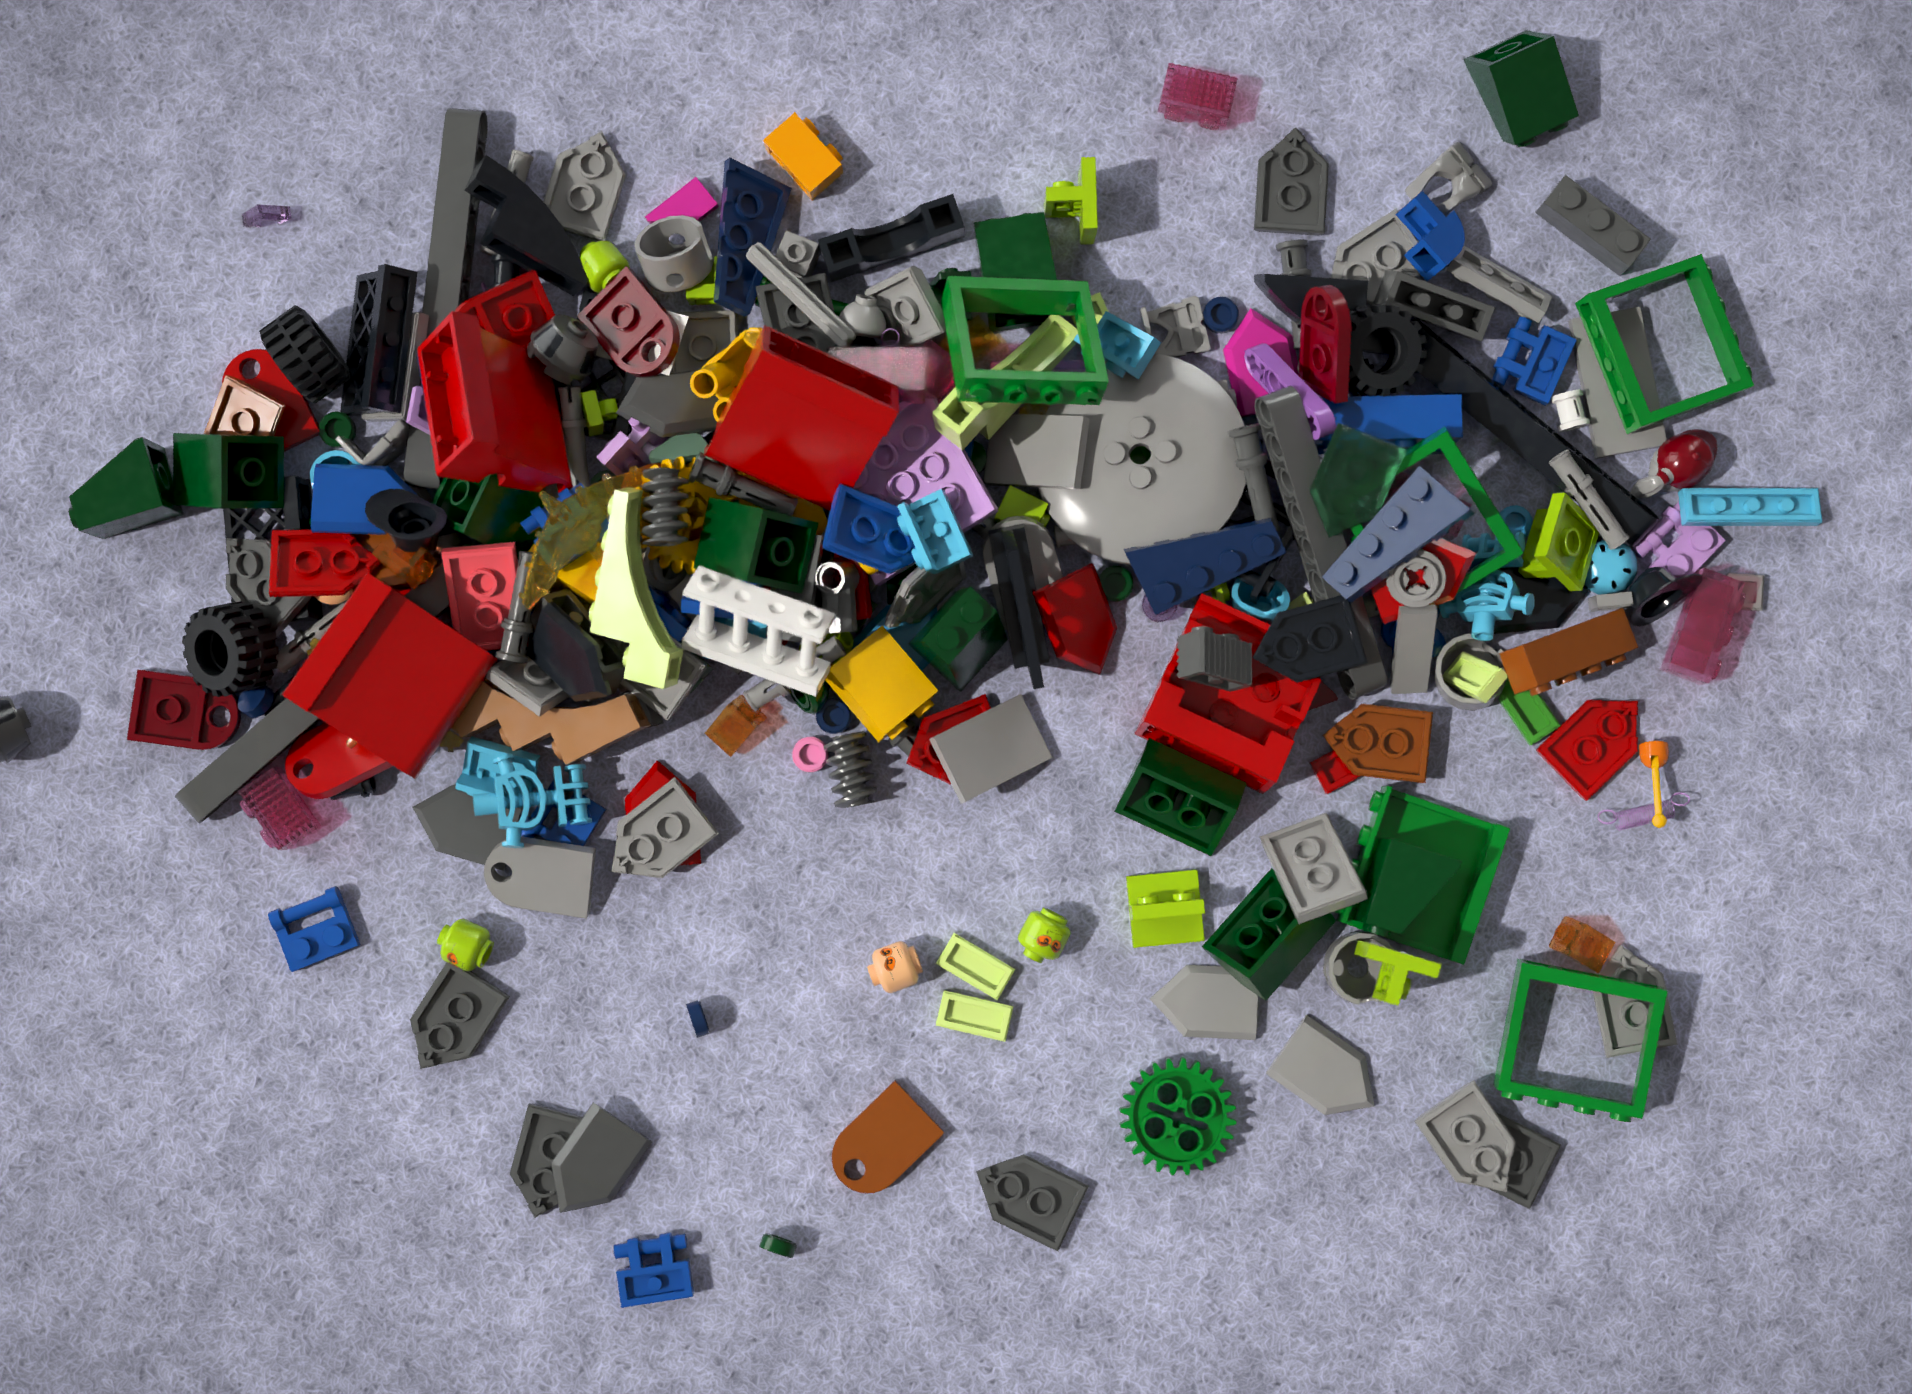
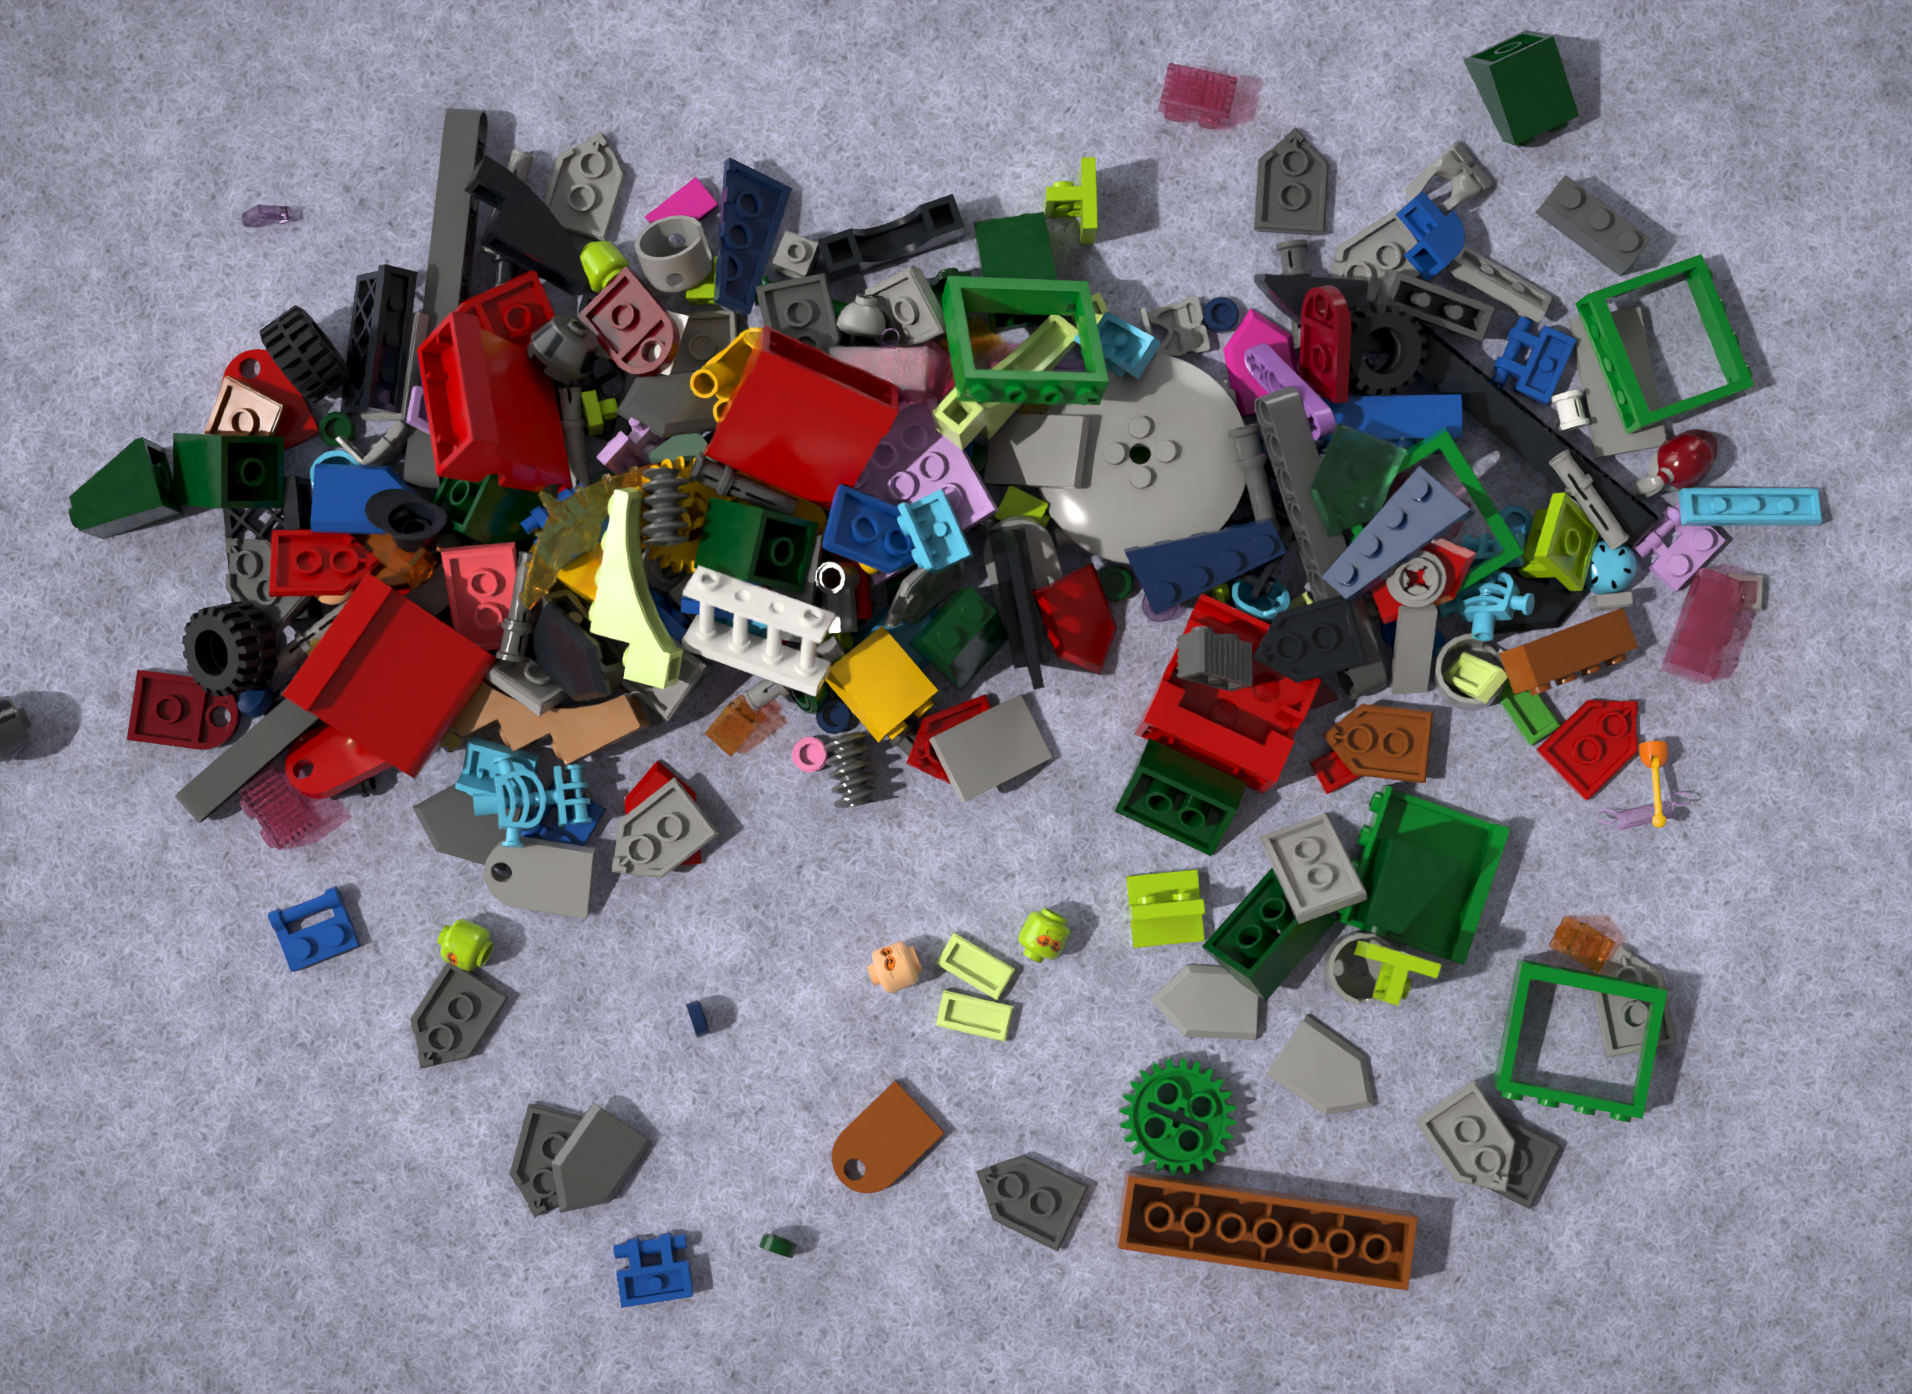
light grey axle [746,242,856,349] -> none
light orange brick [763,112,843,200] -> none
black piece [1629,567,1703,627] -> none
none -> dark orange brick [1116,1170,1418,1291]

